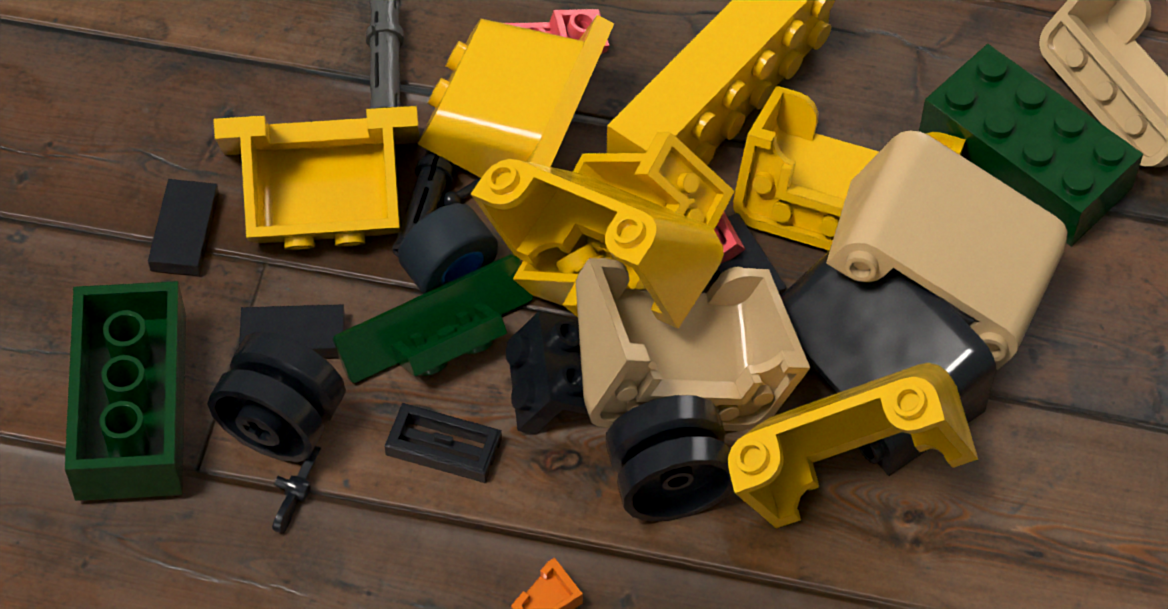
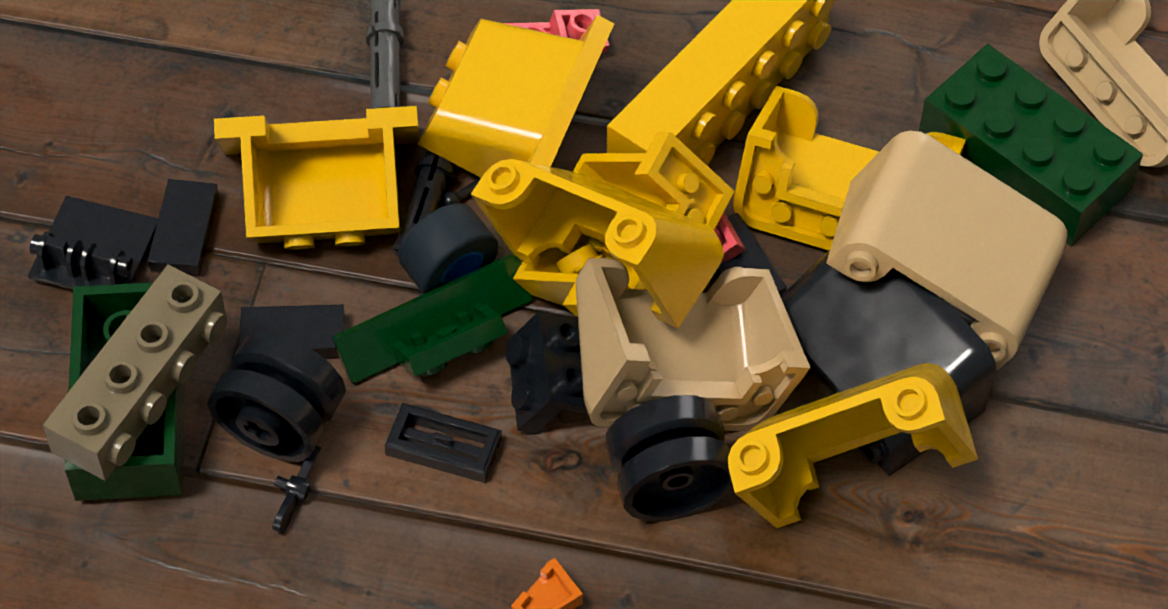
none -> black hinge [28,196,158,289]
none -> dark tan brick [42,265,227,481]

